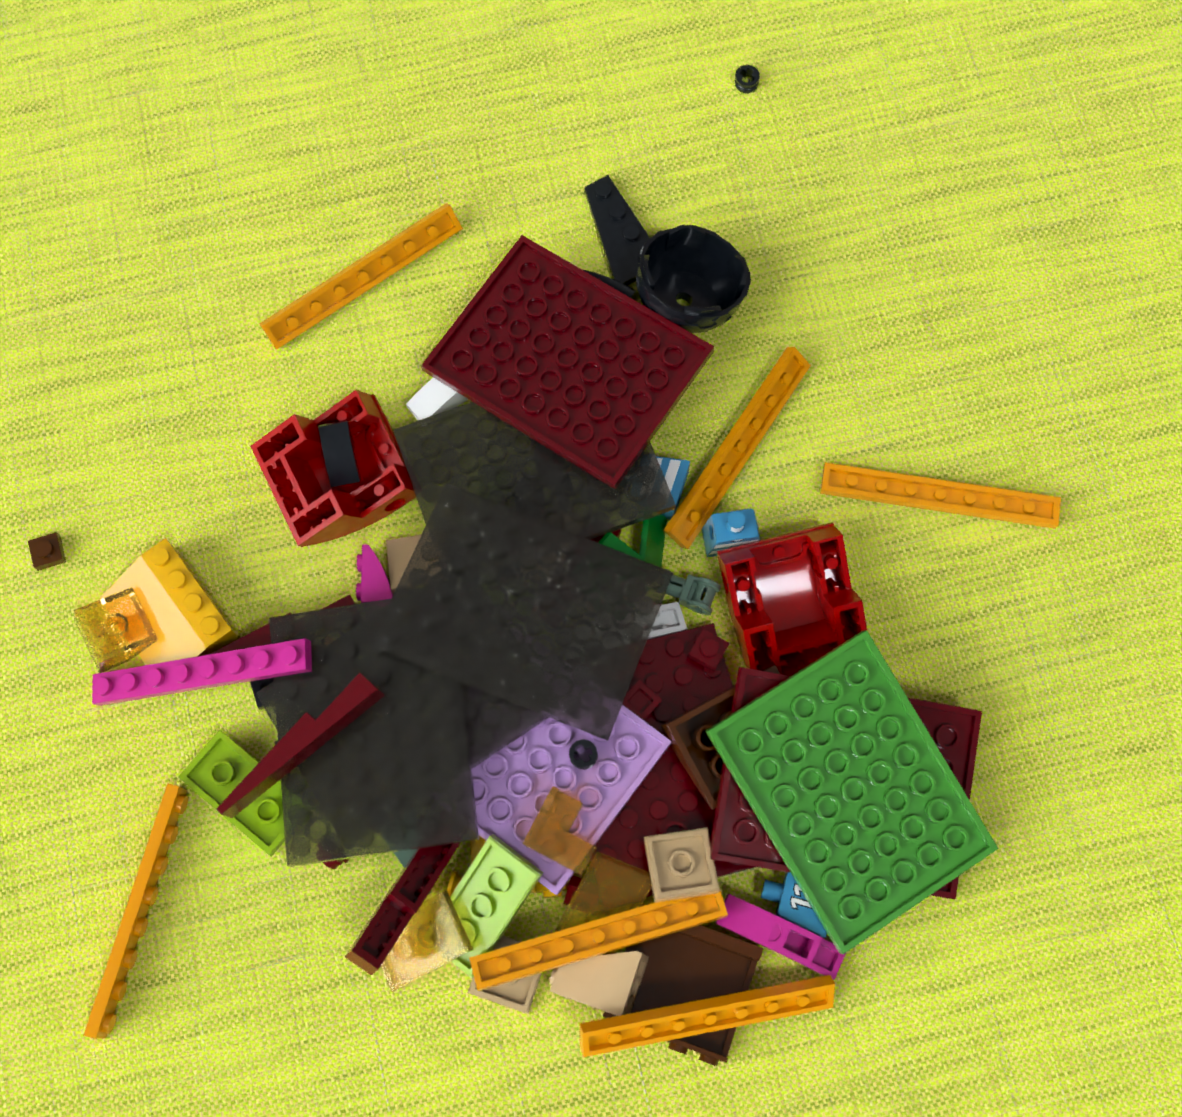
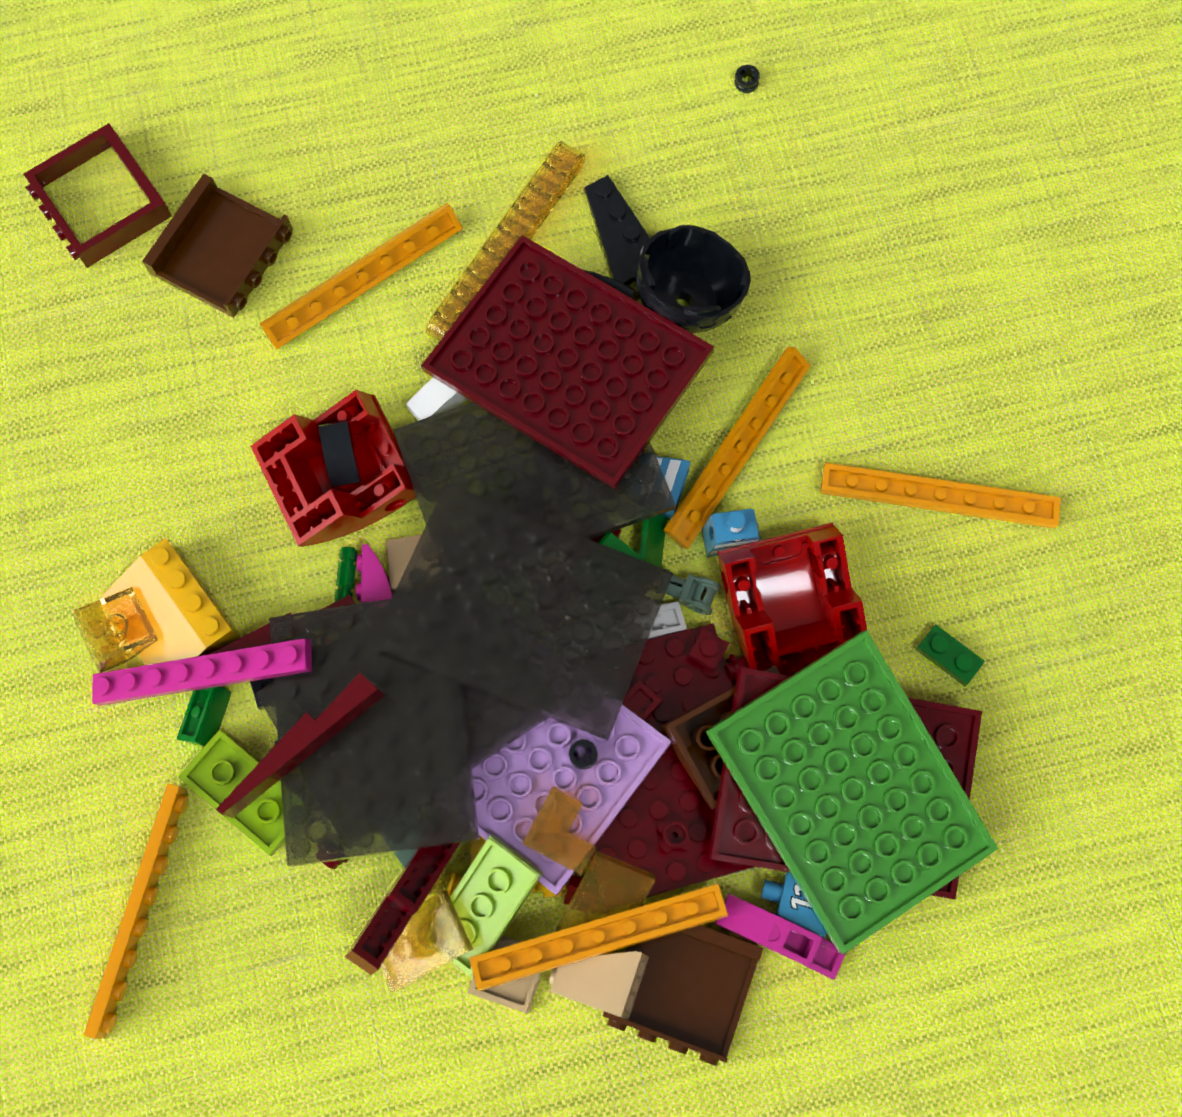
reddish brown plate [28,532,66,571] -> none
light orange plate [579,975,835,1057] -> none
tan tile [644,827,720,903] -> none
none -> dark red window [23,123,172,268]
none -> reddish brown panel [142,173,293,318]
none -> green slope [177,686,231,747]
none -> green axle [334,547,357,602]
none -> clear yellow beam [426,142,585,342]
none -> dark red plate [724,654,748,684]
none -> green plate [916,624,985,686]

